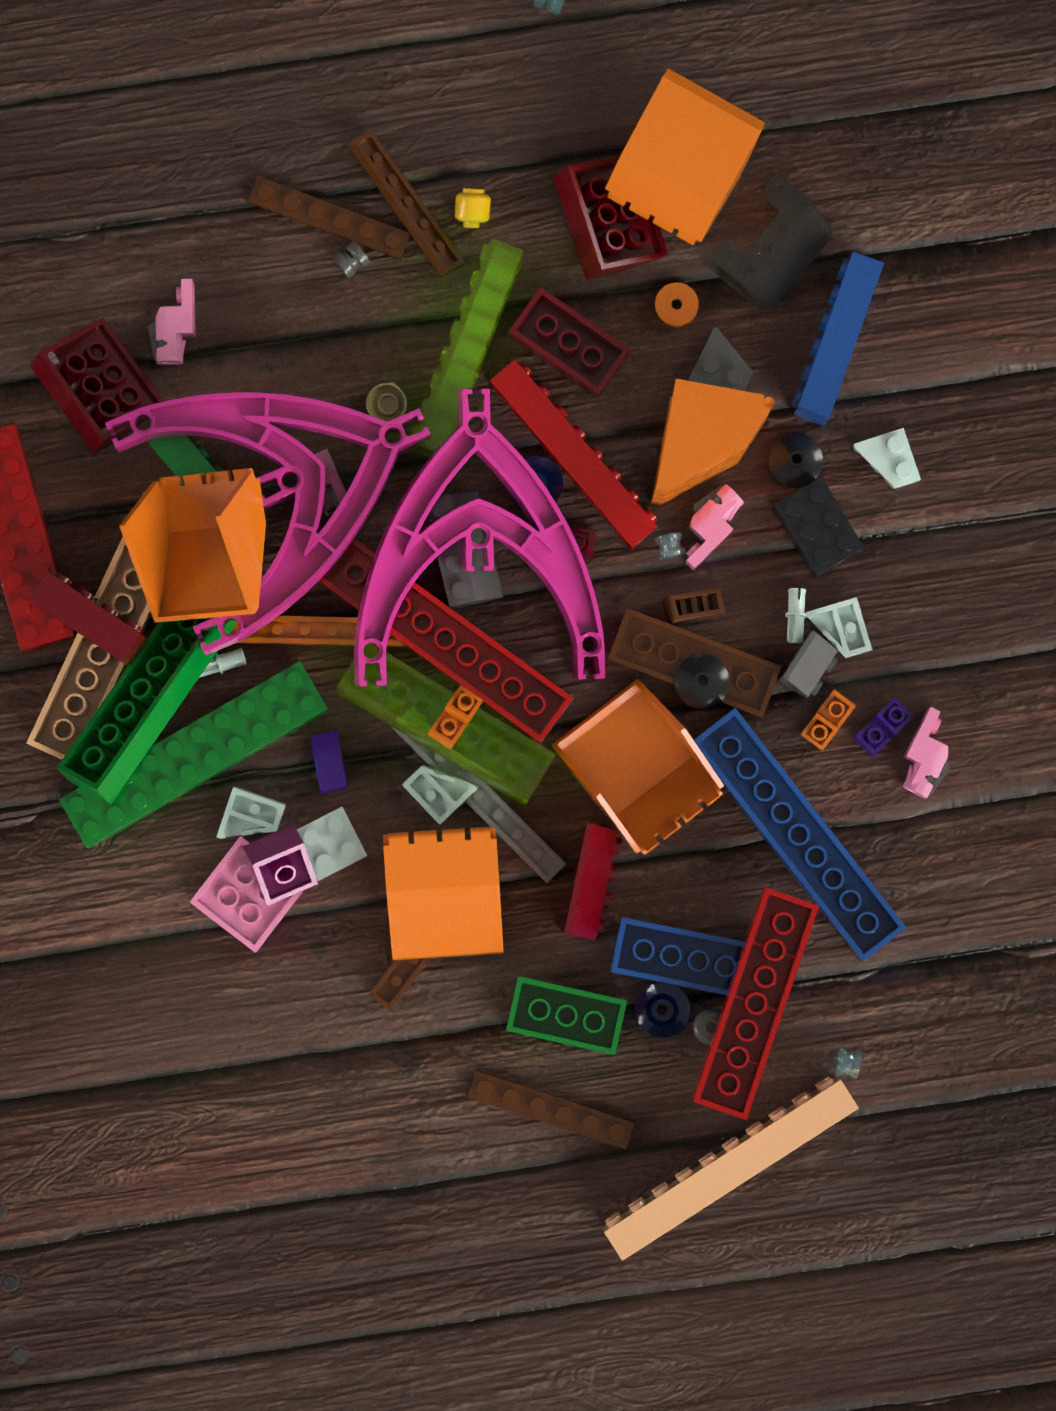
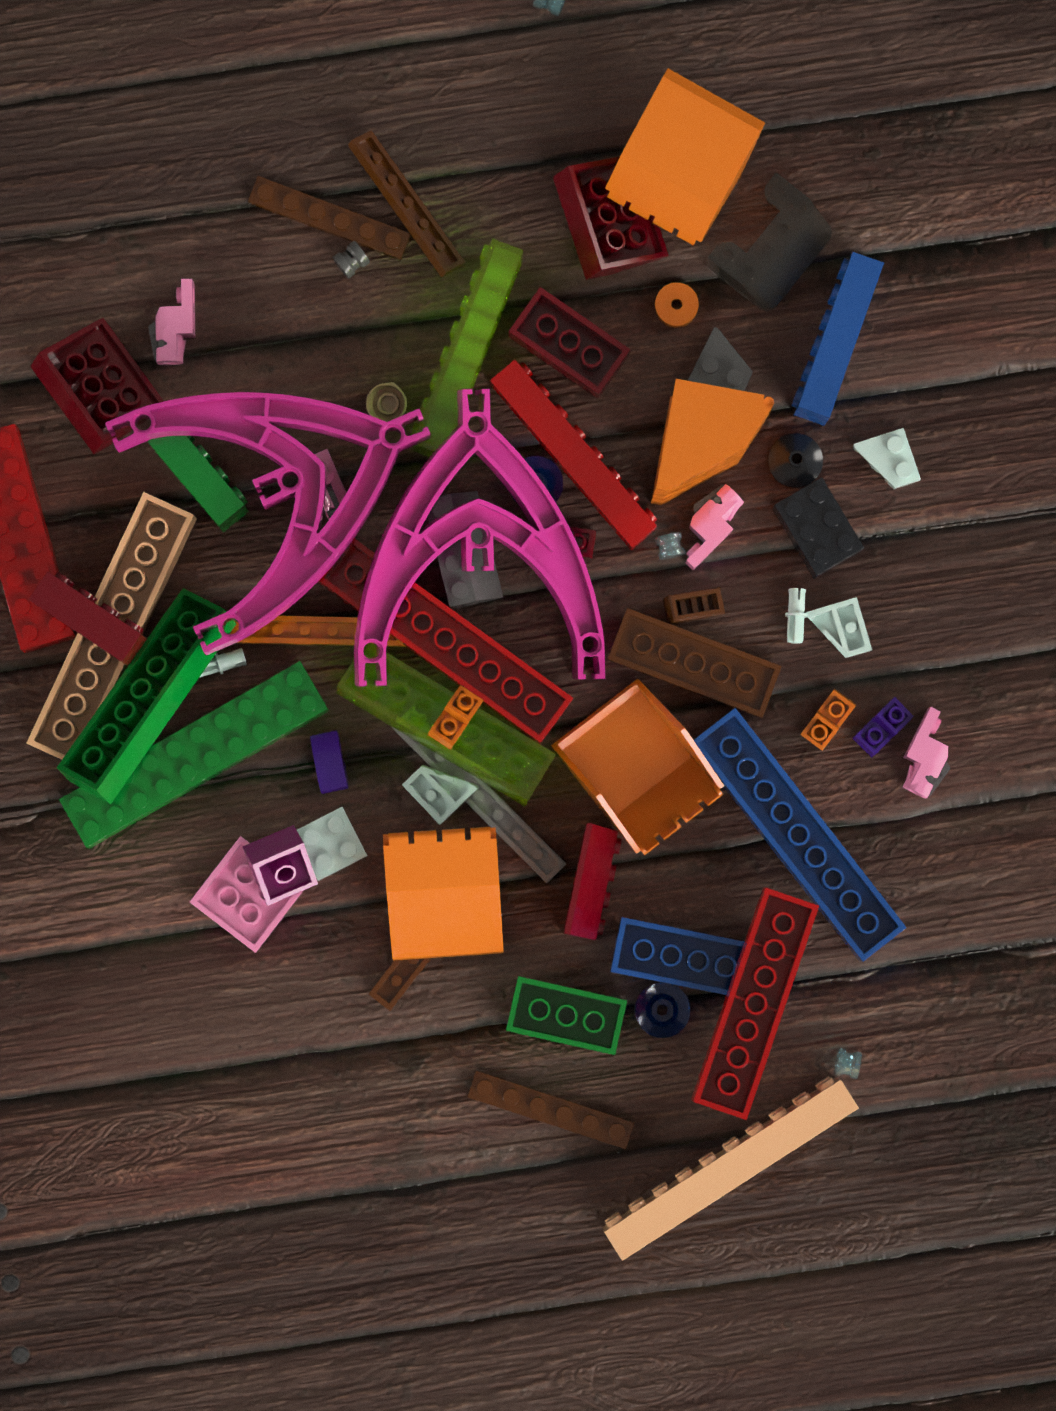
orange windscreen [119,468,266,622] -> none
light aqua wing [217,786,286,839] -> none
yellow head [454,188,491,228] -> none
black dish [674,654,730,709] -> none
dark grey head [692,1009,721,1045] -> none
dark grey slope [778,630,838,699] -> none

